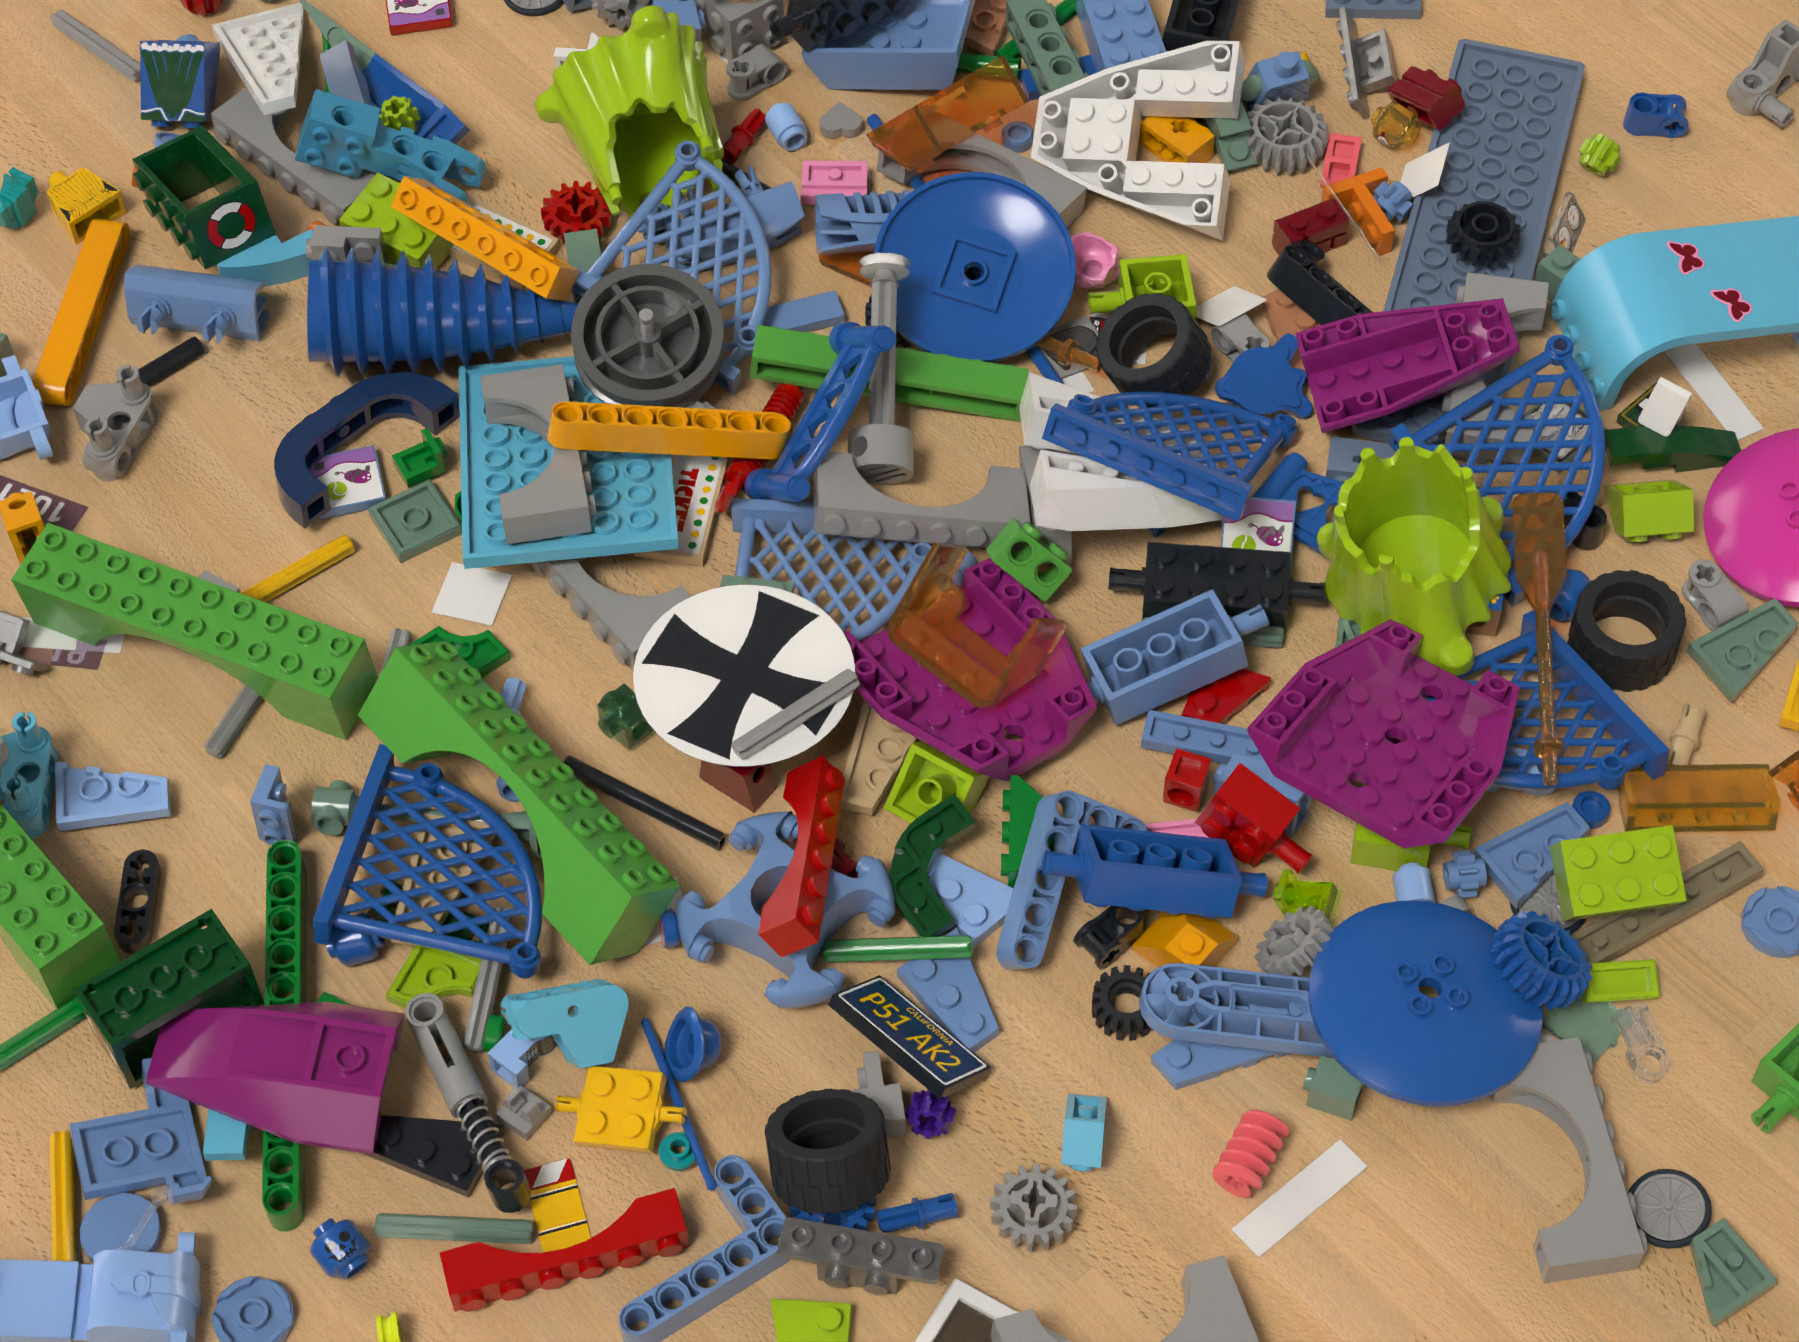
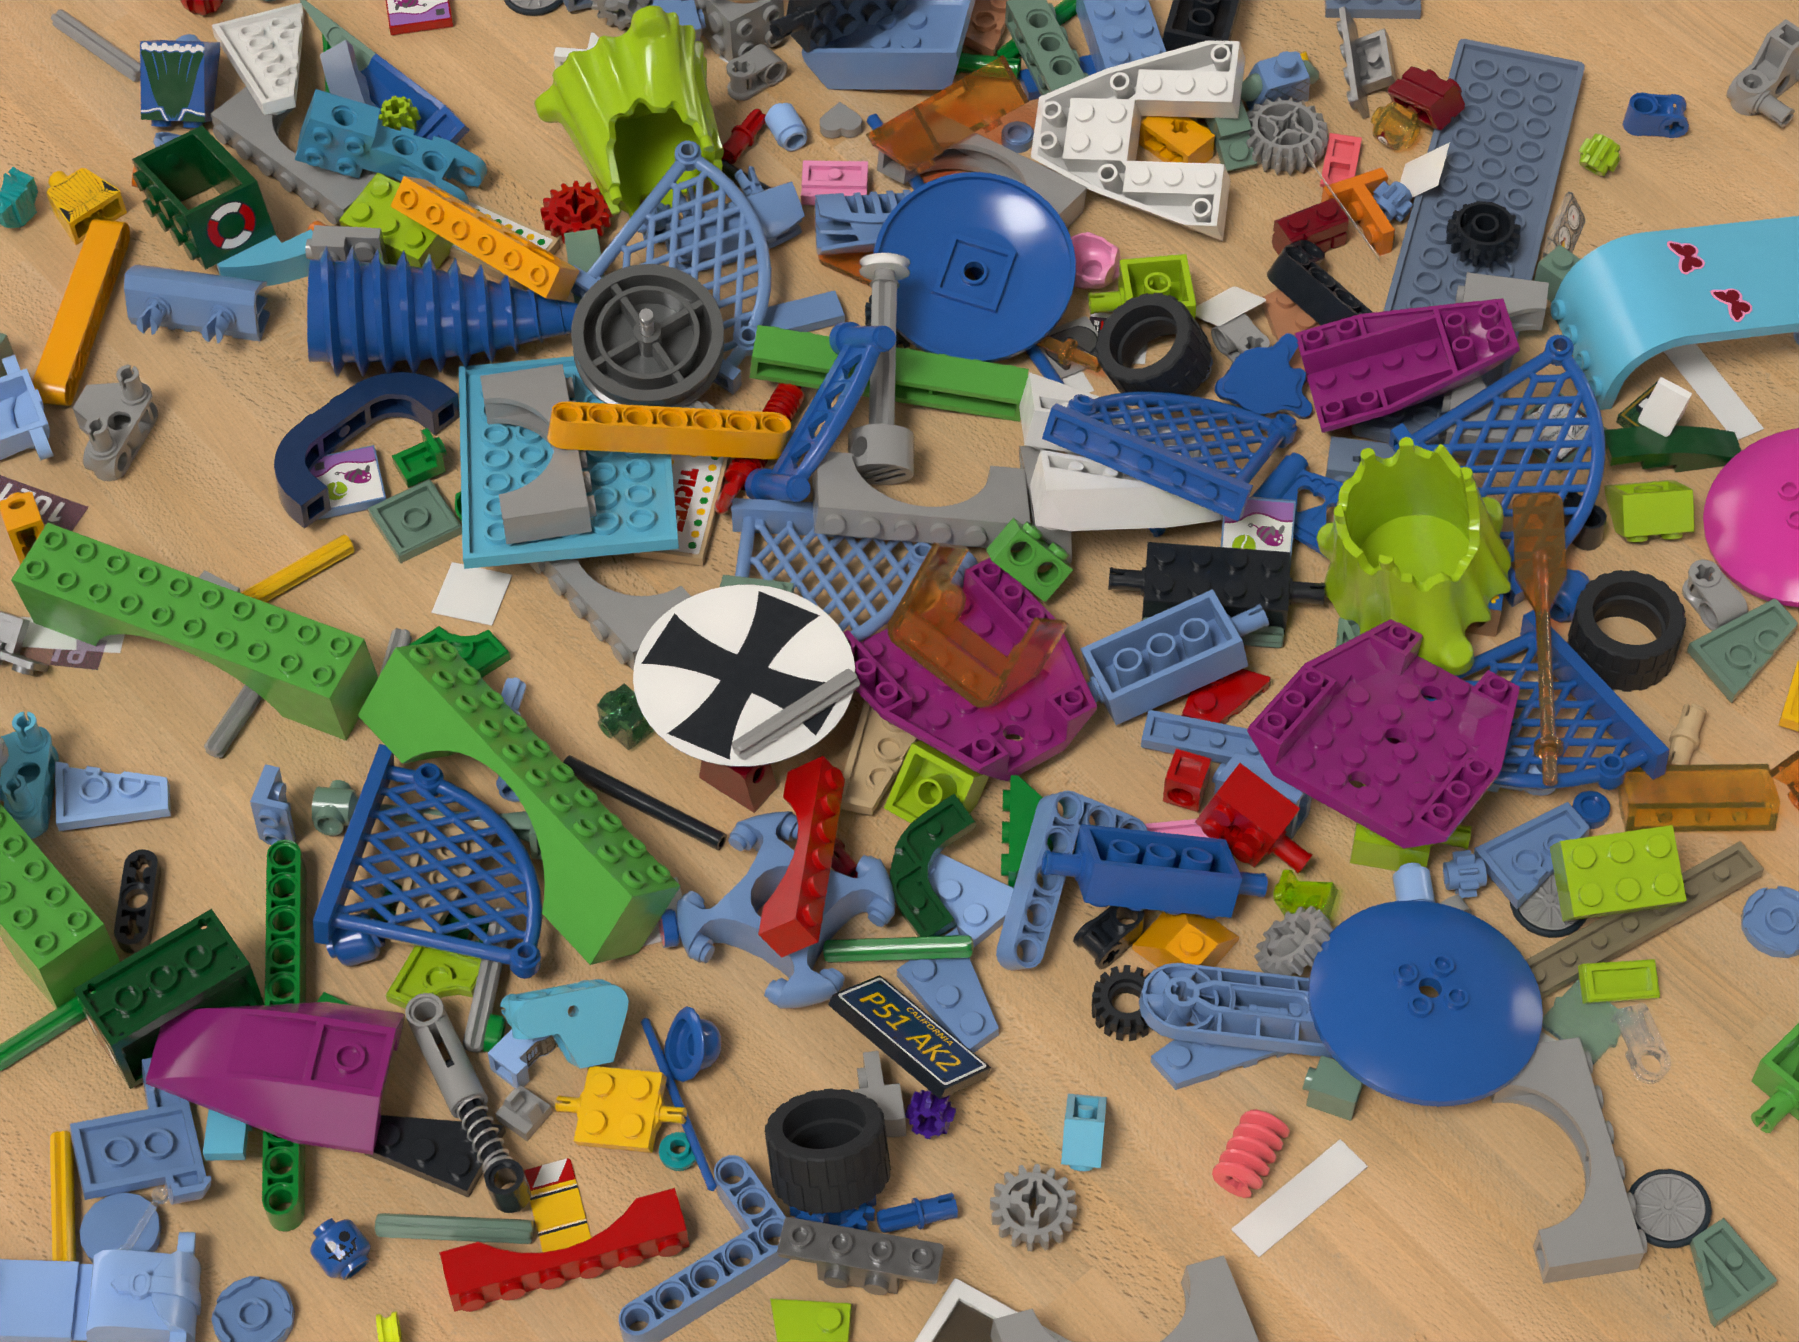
black axle [115,337,205,386] -> none
blue gear [1490,910,1592,1010] -> none

